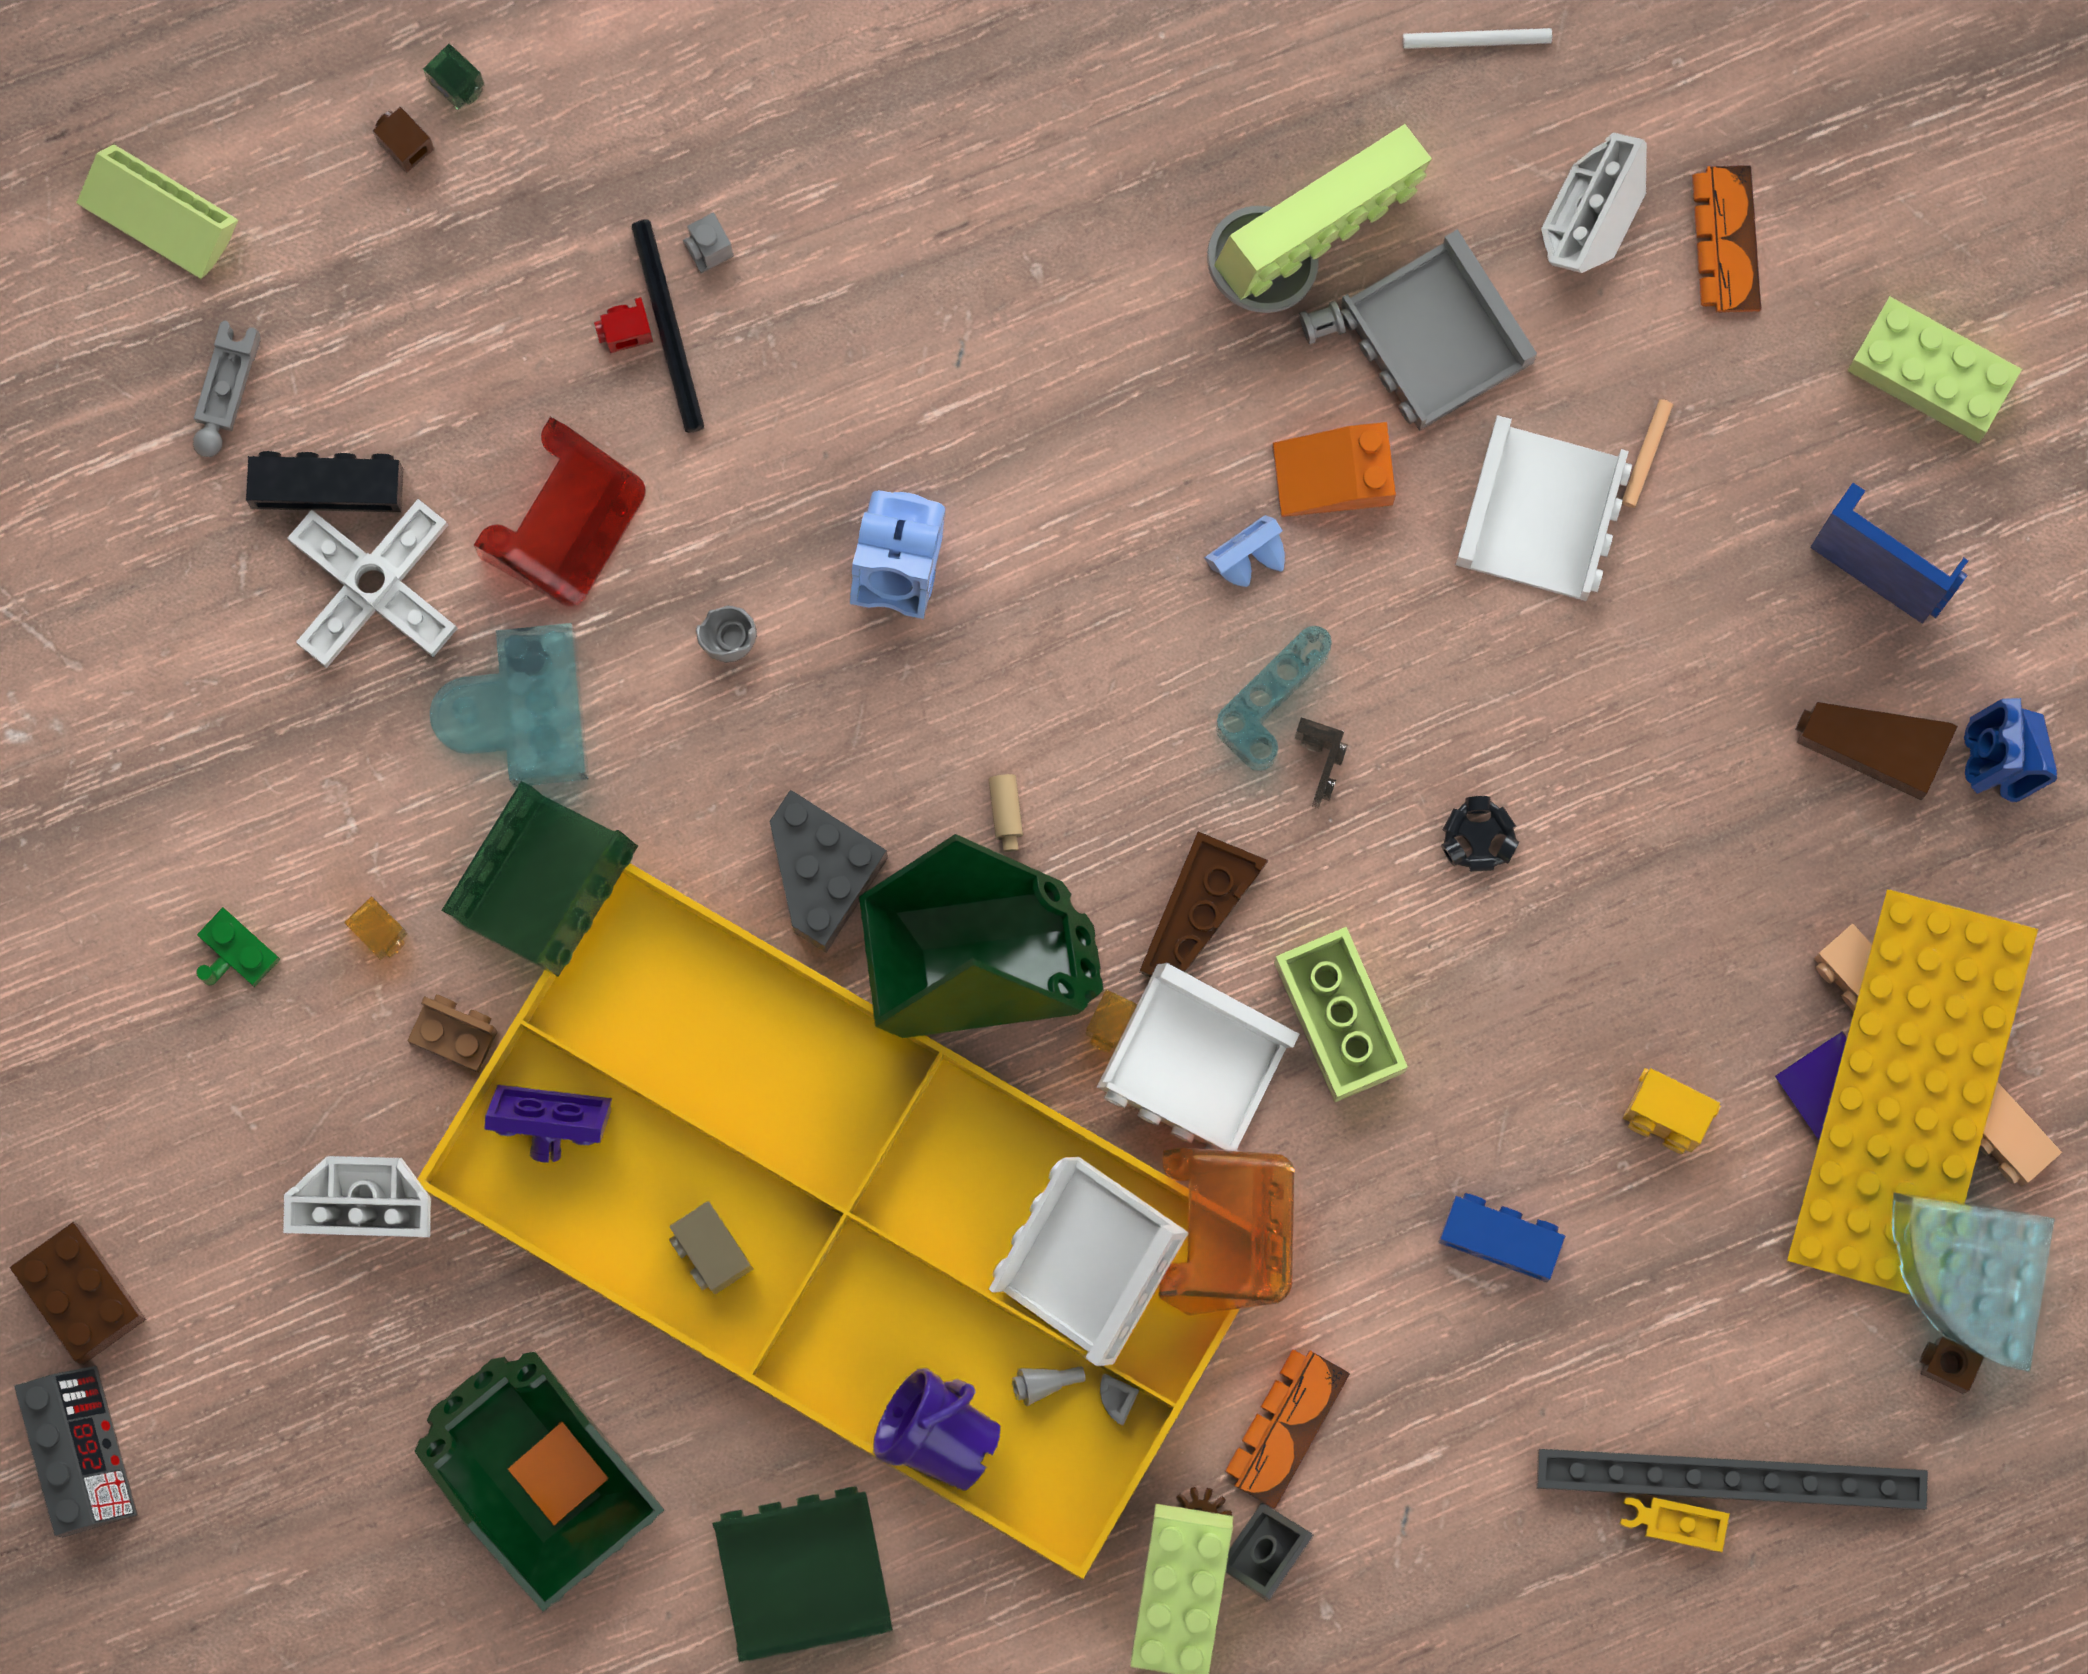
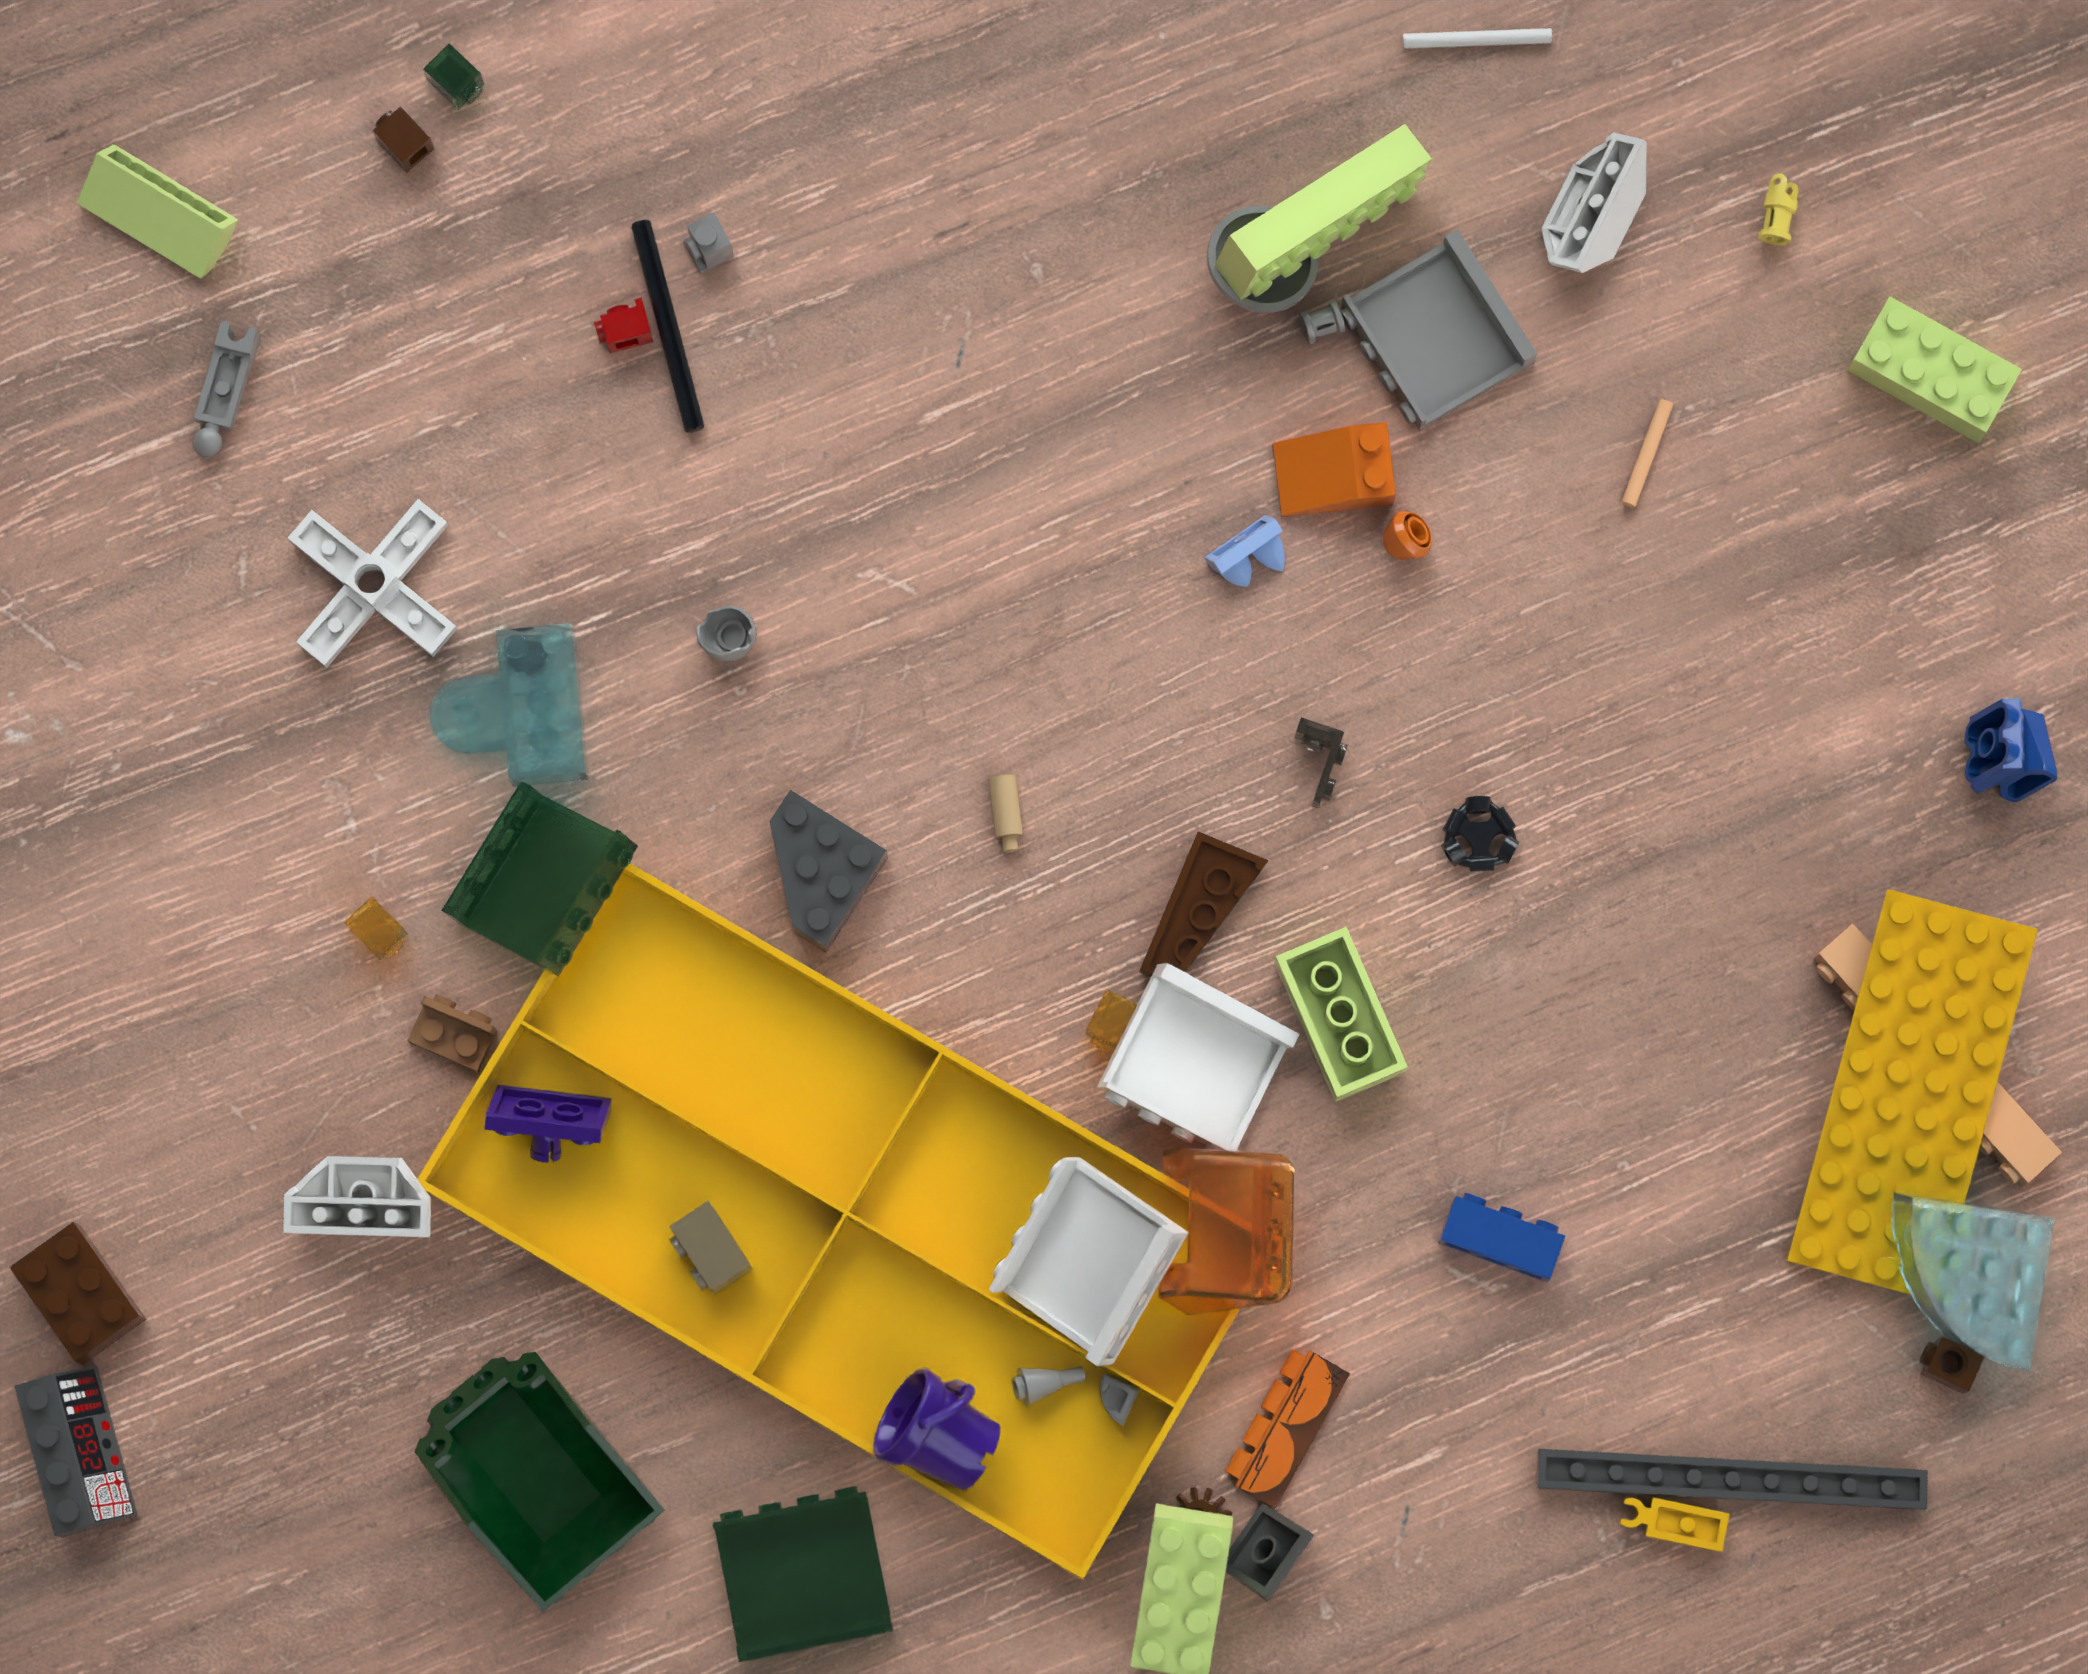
green plate [196,907,280,987] -> none
black brick [246,451,403,512] -> none
clear red windscreen [474,417,646,606] -> none
orange sticker [508,1422,609,1525] -> none
light blue piece [850,490,945,619] -> none
dark green windscreen [859,834,1104,1038] -> none
clear light blue beam [1216,626,1332,771] -> none
white panel [1456,415,1632,601] -> none
yellow brick [1622,1068,1721,1154] -> none
orange windscreen [1692,166,1761,312] -> none
dark purple slope [1775,1031,1847,1140] -> none
reddish brown slope [1795,702,1958,800] -> none
blue panel [1810,482,1969,624] -> none
none -> orange cone [1383,511,1432,560]
none -> light yellow piece [1757,173,1798,246]

